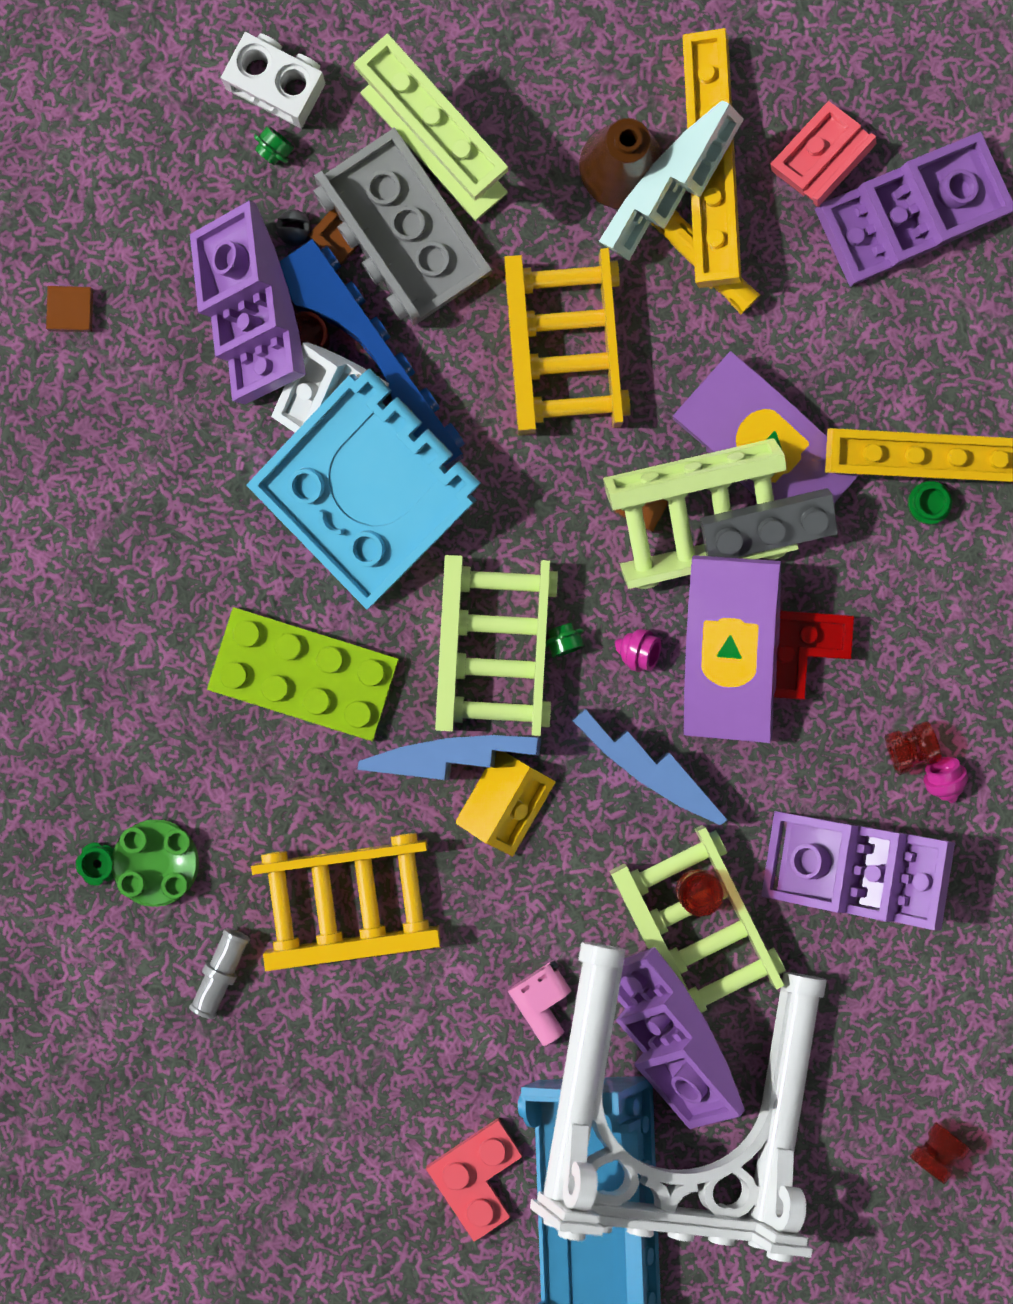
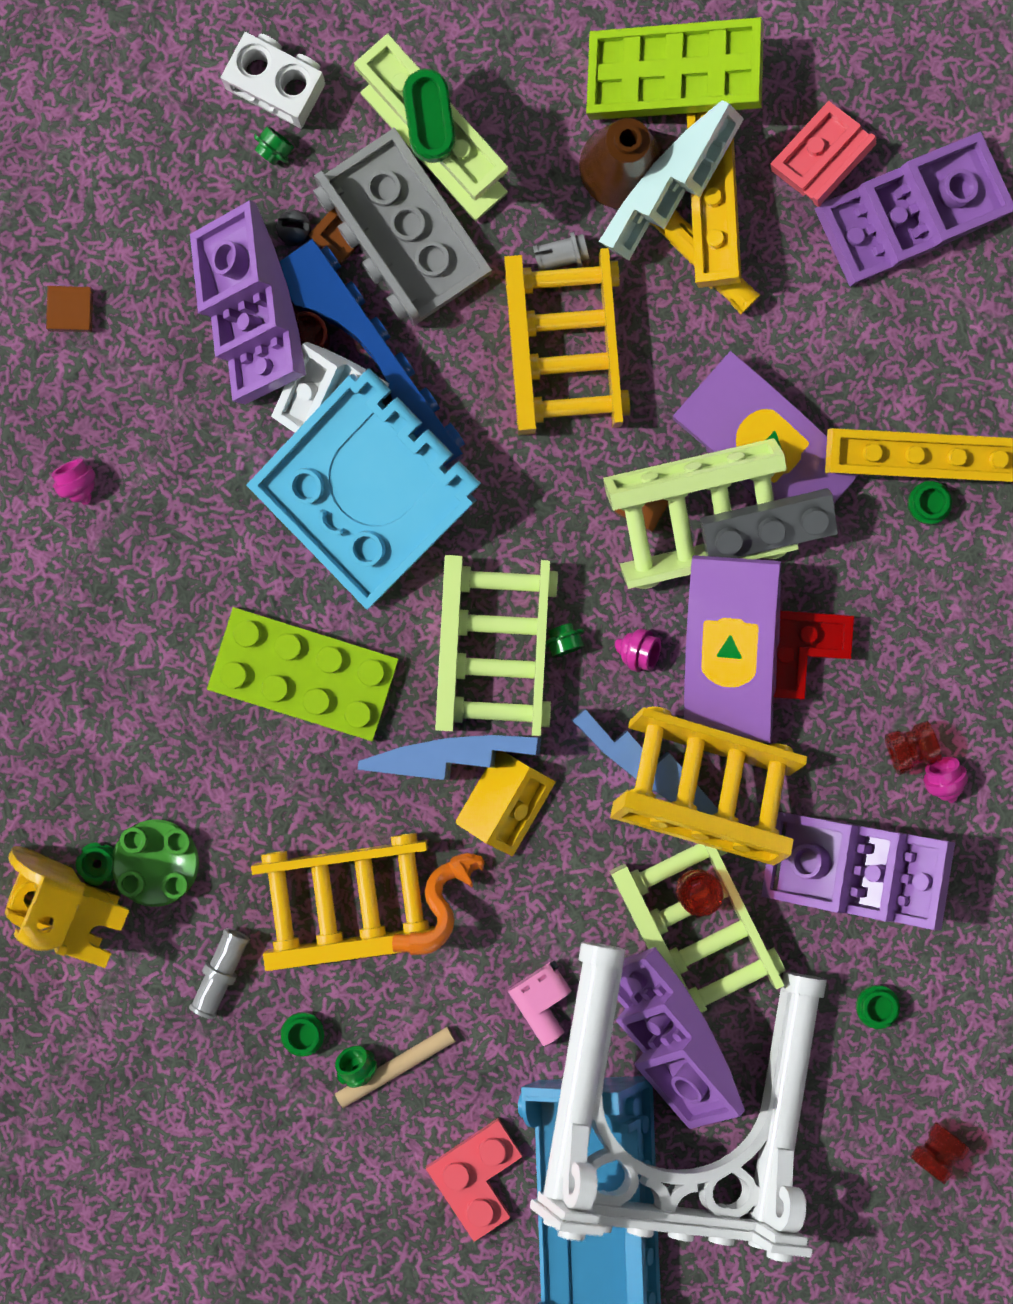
none -> yellow piece [5,846,129,968]
none -> dark pink plate [51,458,96,505]
none -> green plate [281,1012,325,1057]
none -> tan bar [335,1027,456,1108]
none -> green plate [335,1046,377,1088]
none -> orange animal [392,853,484,955]
none -> green tile [403,69,455,163]
none -> light grey pin [533,232,590,271]
none -> lime plate [586,17,764,120]
none -> yellow fence [610,706,807,866]
none -> green plate [856,985,900,1029]

